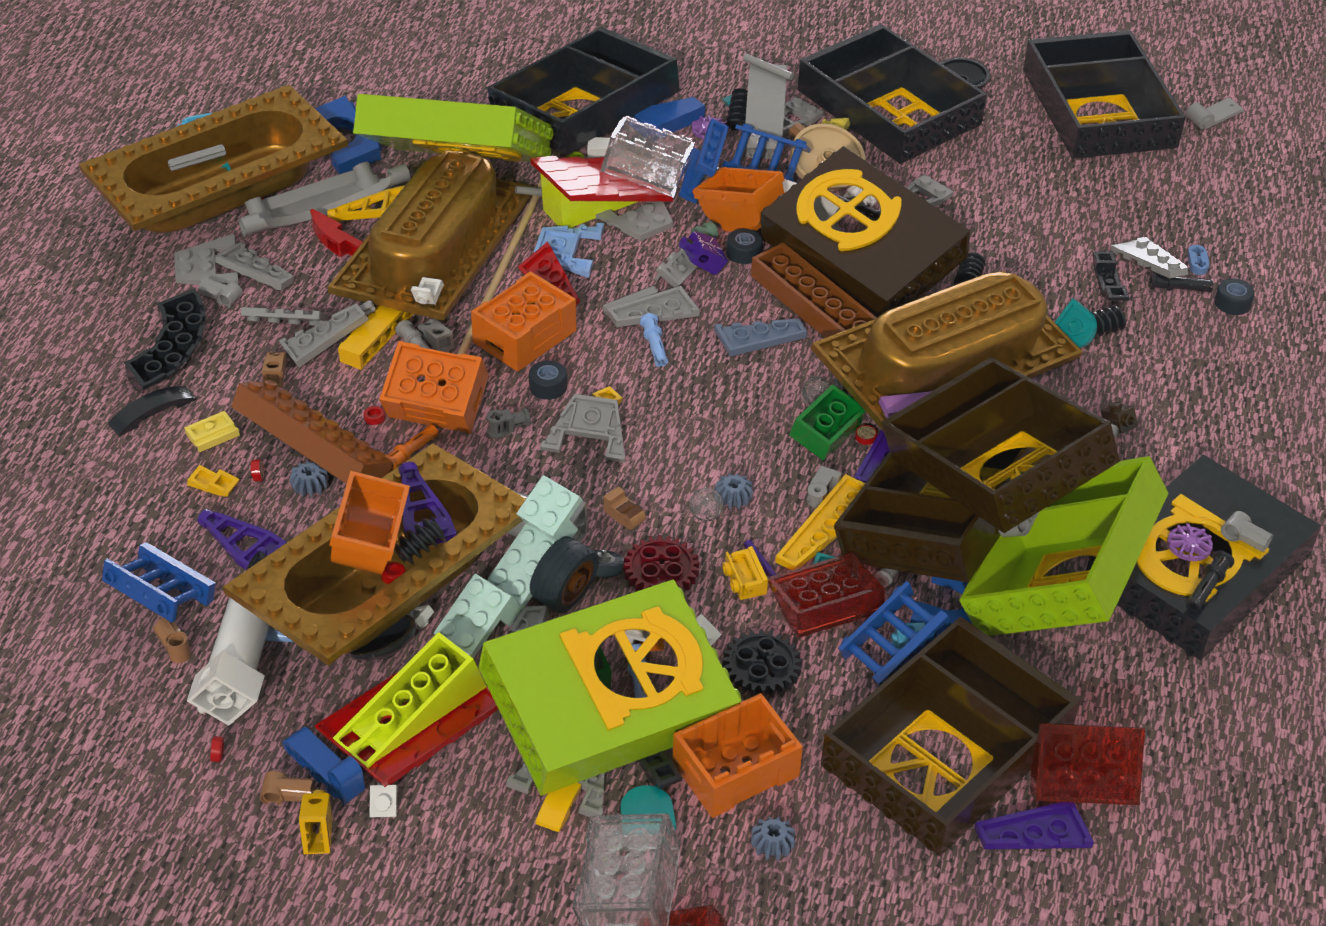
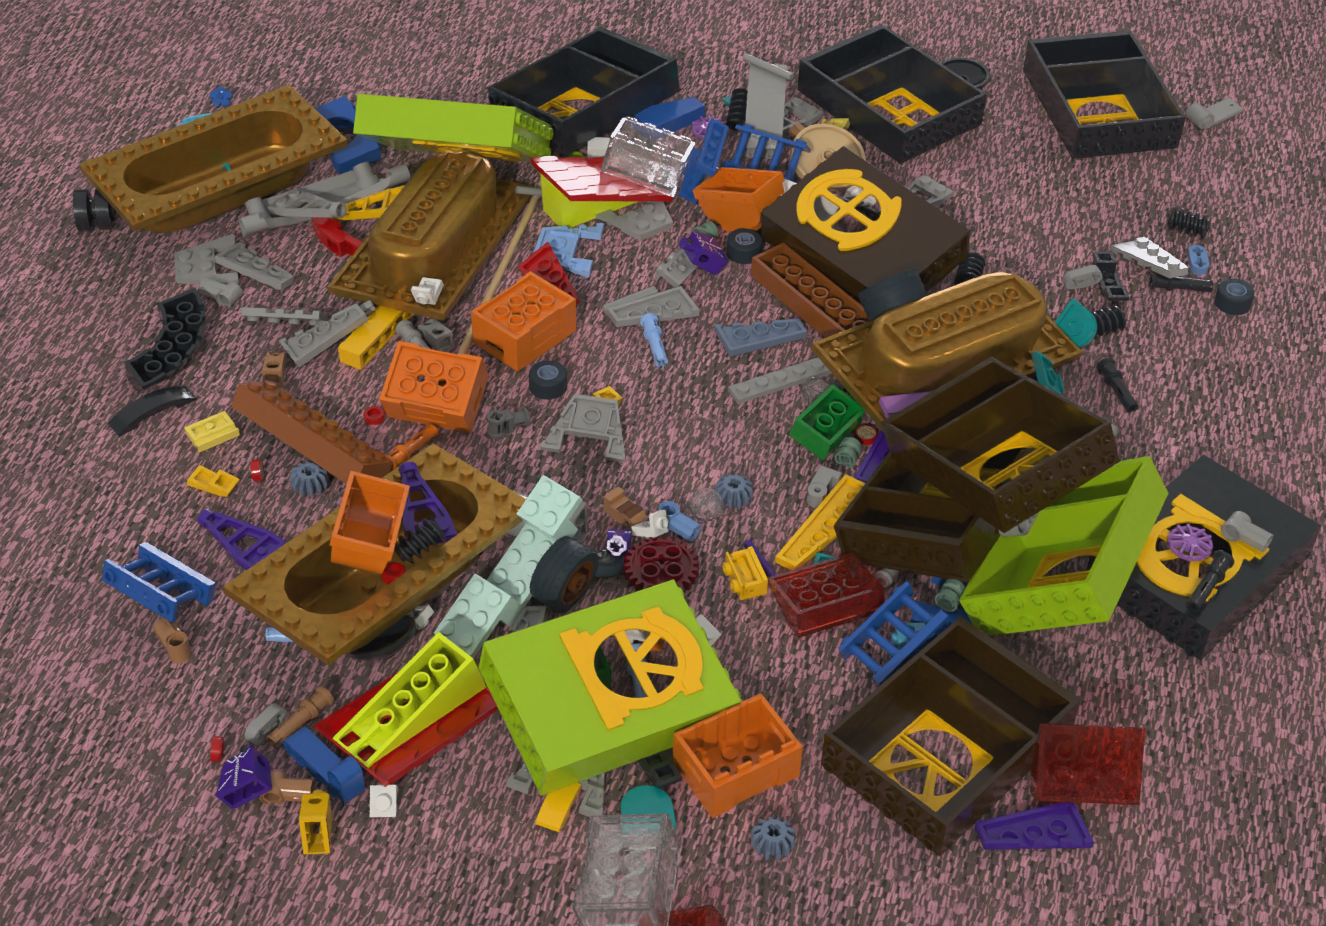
light grey axle [168,144,226,171] -> none
white piece [187,551,270,726] -> none
black gear [722,629,802,698] -> none
dark brown bracket [1101,402,1138,434] -> none
none -> black wheel [73,189,116,231]
none -> blue plant [209,86,233,107]
none -> dark purple torso [216,744,272,809]
none -> light grey beam [245,703,287,746]
none -> medium nougat pin [266,686,334,749]
none -> light grey plate [268,189,346,218]
none -> piece [606,530,631,556]
none -> white bracket [631,510,668,540]
none -> medium blue piece [659,501,702,542]
none -> light grey plate [728,357,832,404]
none -> sand green wheel [834,437,862,468]
none -> black wheel [858,269,927,321]
none -> sand green wheel [935,579,965,612]
none -> teal tile [1031,351,1064,395]
none -> light grey beam [1062,265,1102,290]
none -> black pin [1096,357,1138,412]
none -> black piece [1168,205,1212,239]

